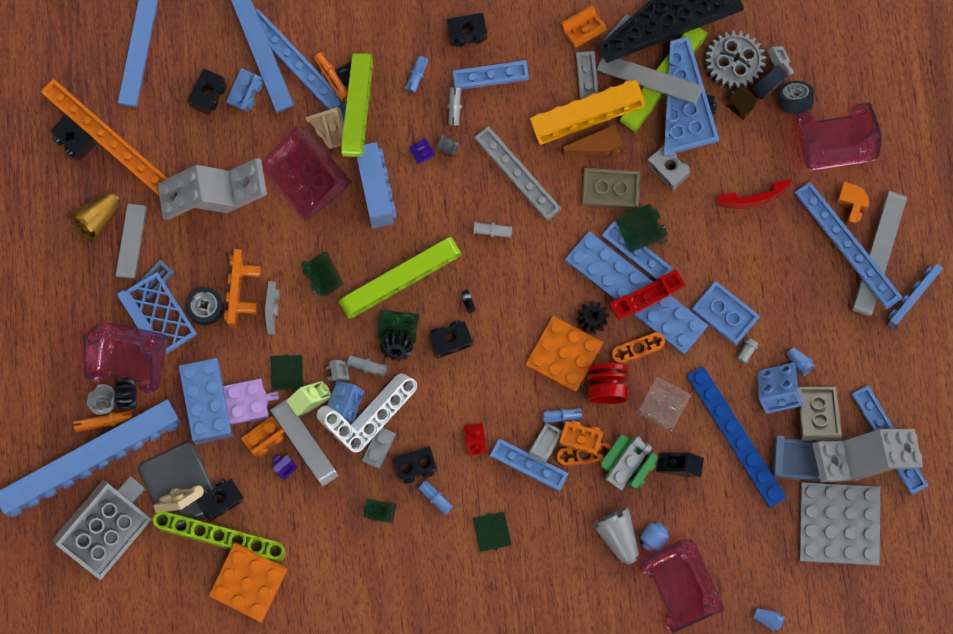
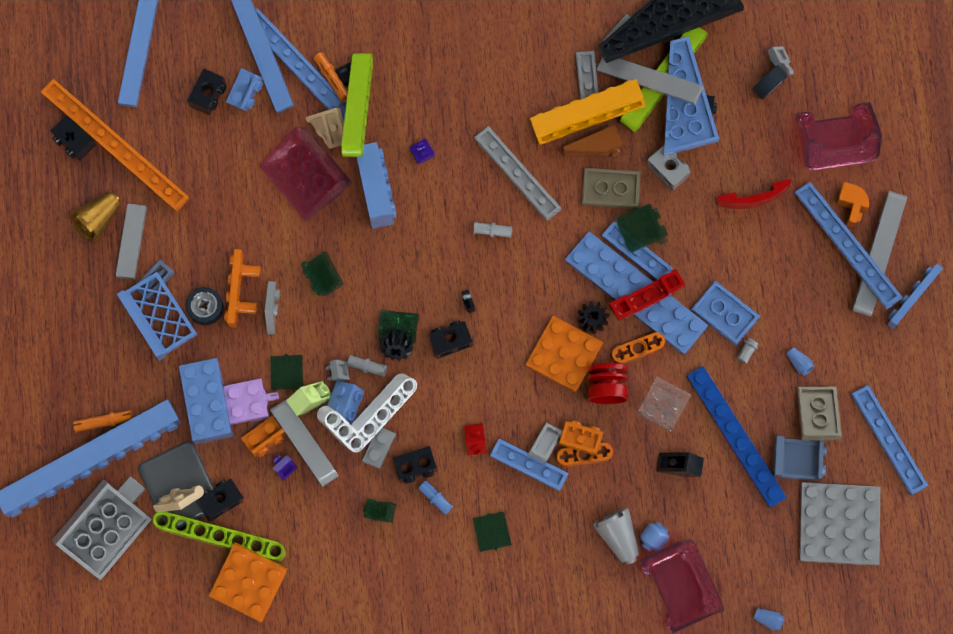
clear pink windscreen [82,322,167,393] -> none
light grey hair [87,384,116,415] -> none
black gear [115,377,137,410] -> none
light grey bracket [157,158,267,220] -> none
lime beam [338,237,462,319] -> none
medium blue axle [405,56,428,93] -> none
dark grey bush [436,134,460,157] -> none
black brick [447,13,487,47] -> none
light grey pin [447,87,462,126] -> none
medium blue plate [453,60,529,91] -> none
medium blue axle [543,408,582,423] -> none
orange bracket [561,6,607,48] -> none
green bracket [600,435,658,489] -> none
light grey plate [604,435,652,491] -> none
light grey gear [705,30,766,90] -> none
dark brown brick [726,87,757,120] -> none
medium blue bracket [758,362,804,414] -> none
black wheel [778,81,814,114] -> none
light grey bracket [812,429,923,482] -> none

